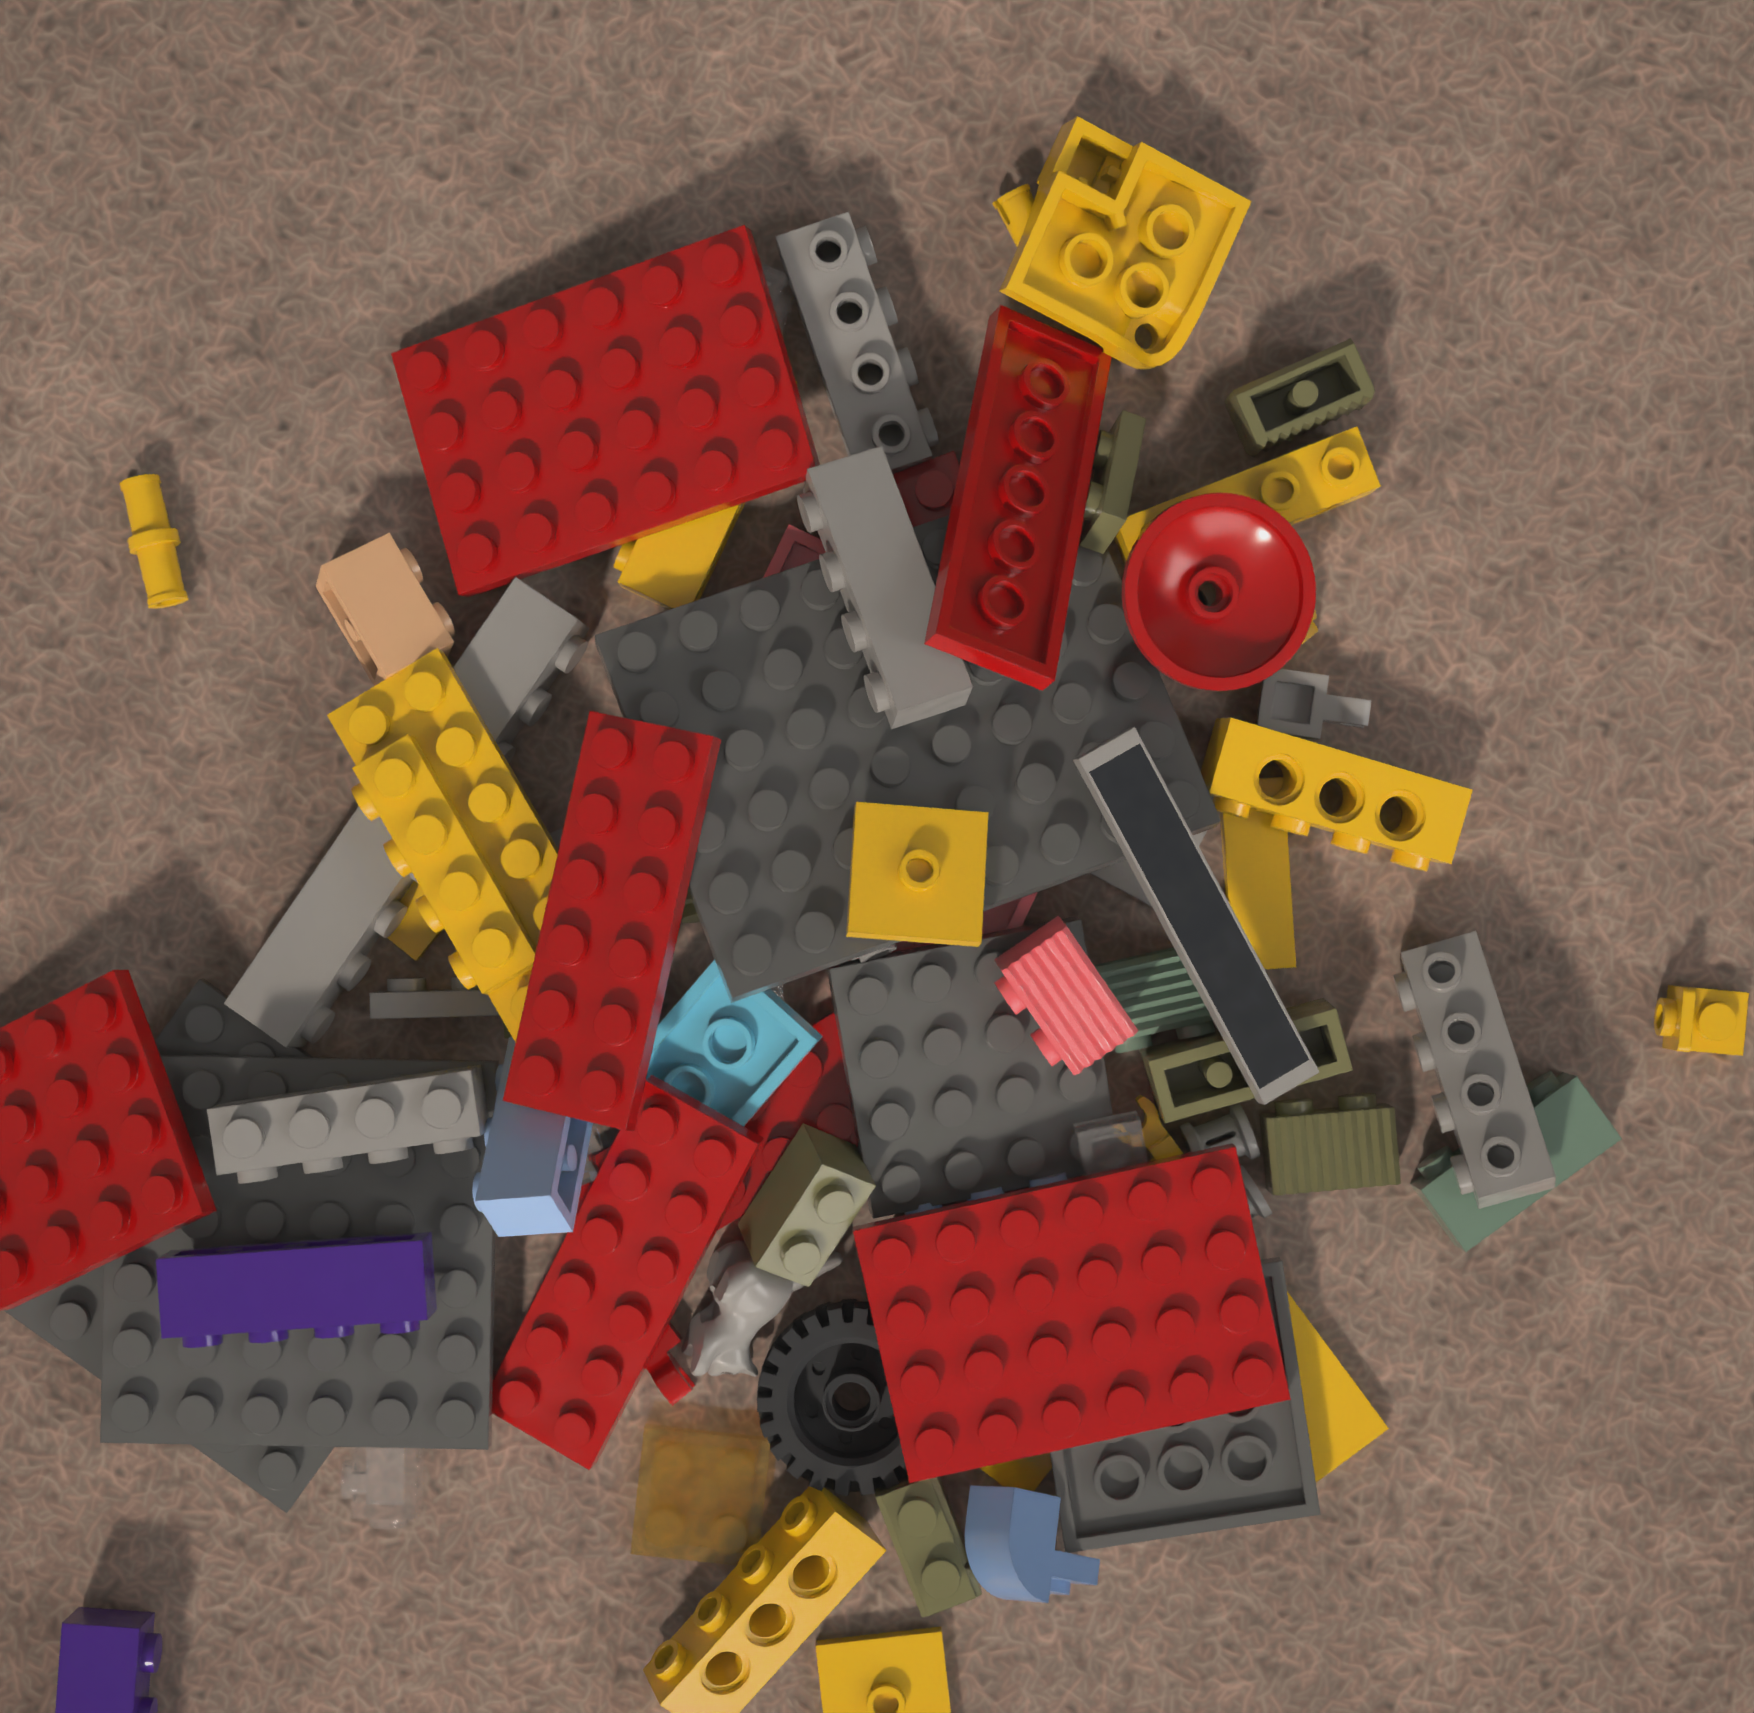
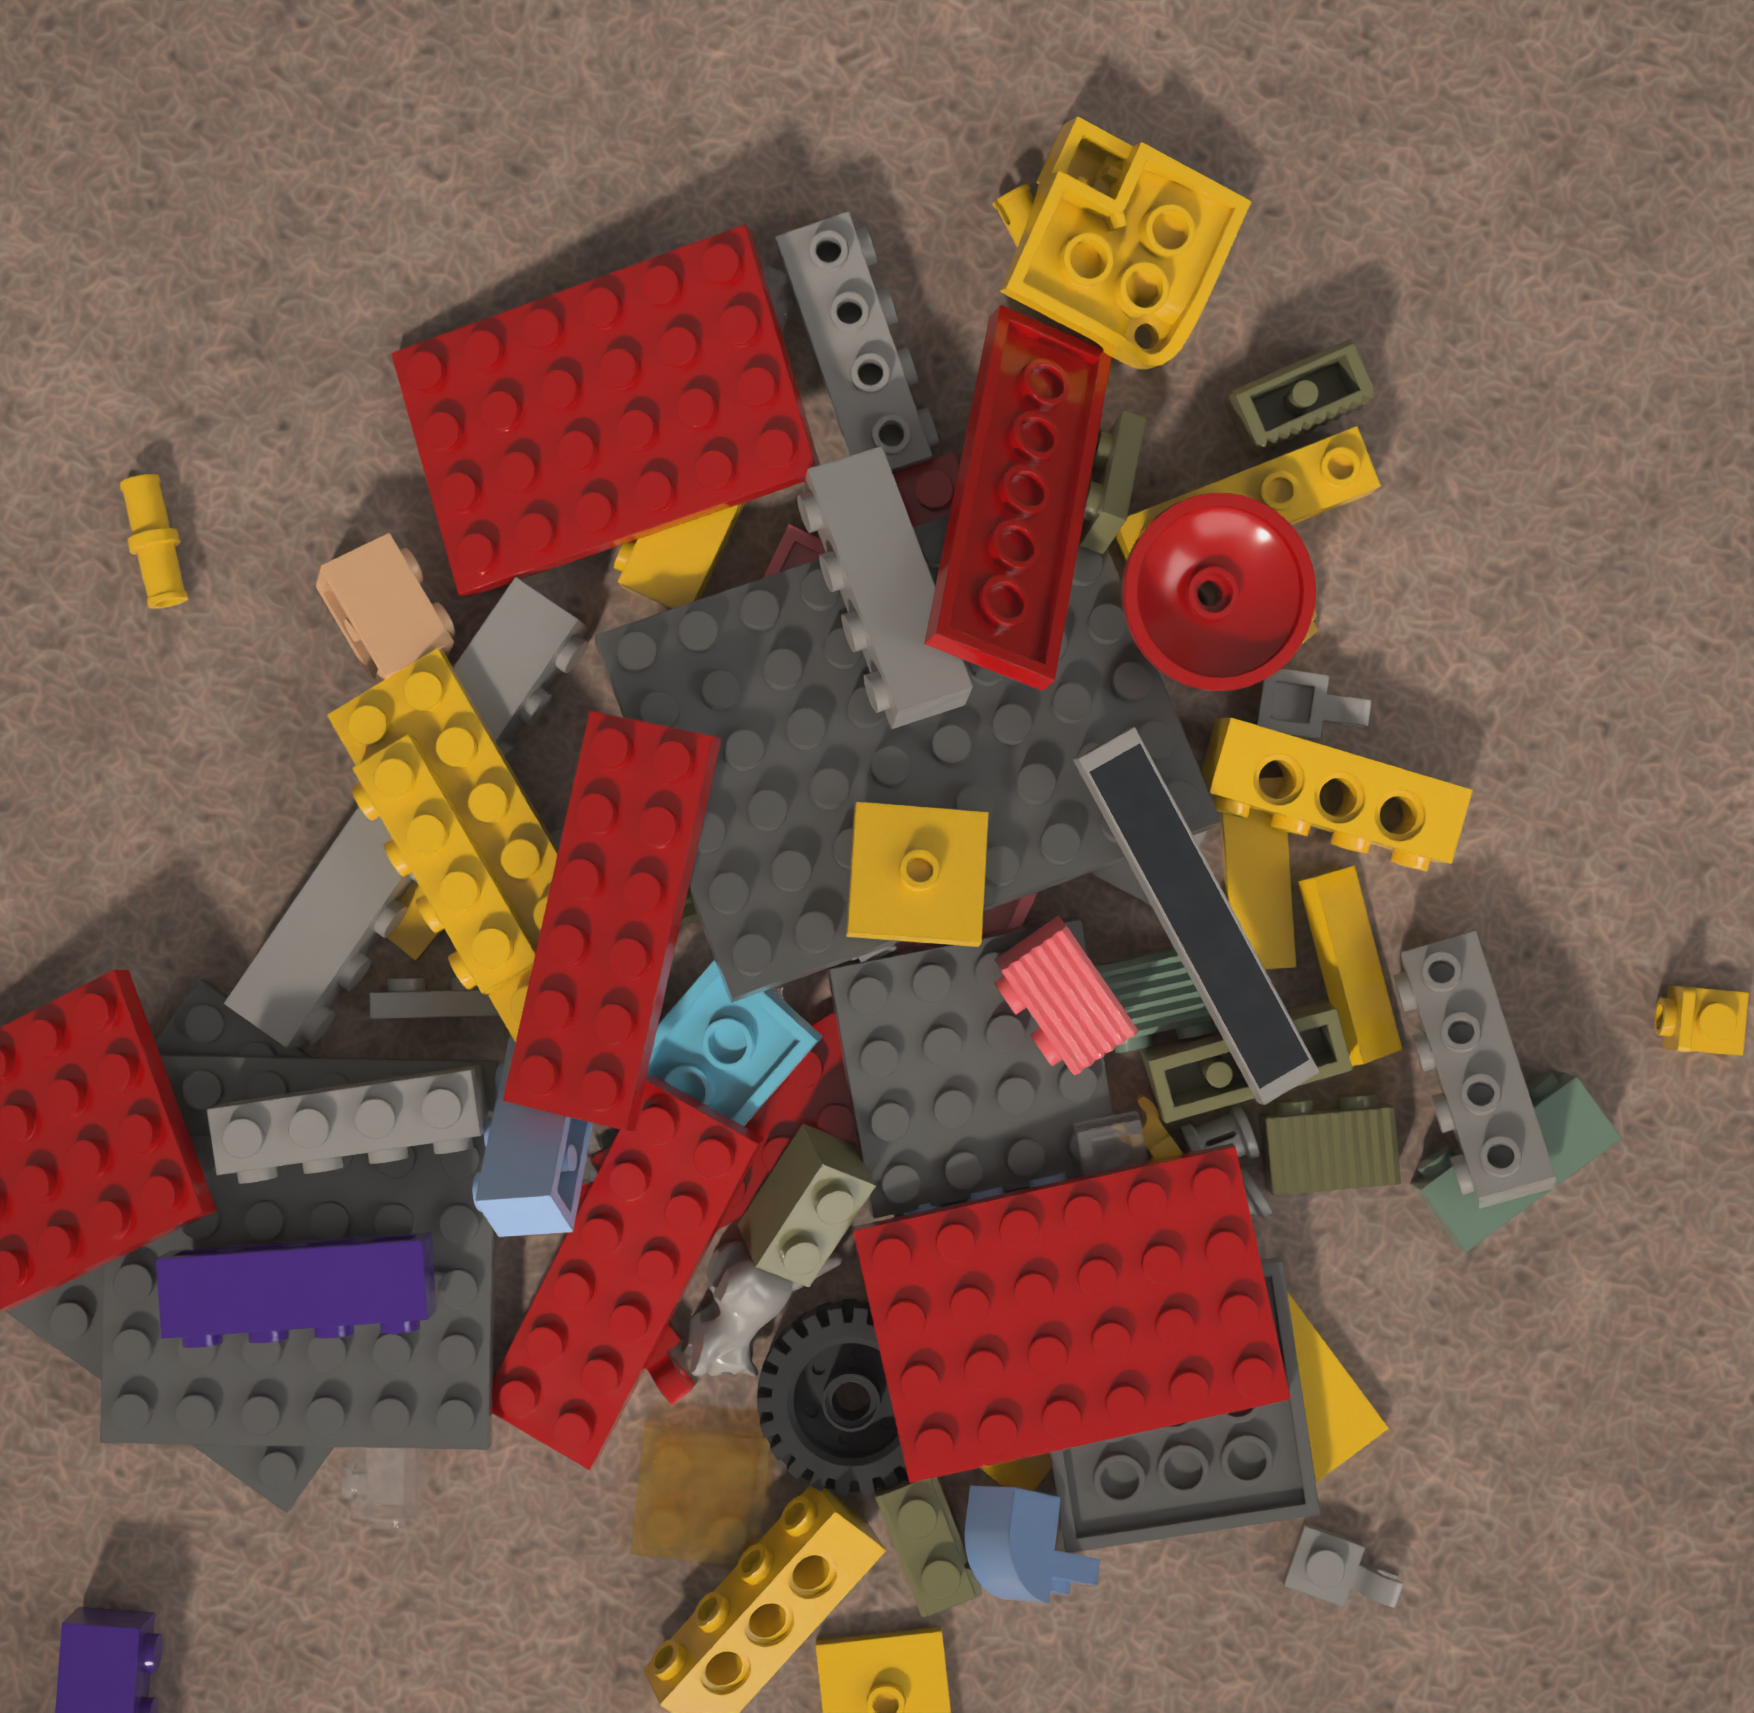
none -> light grey plate [1282,1522,1403,1608]
none -> yellow tile [1298,865,1402,1066]

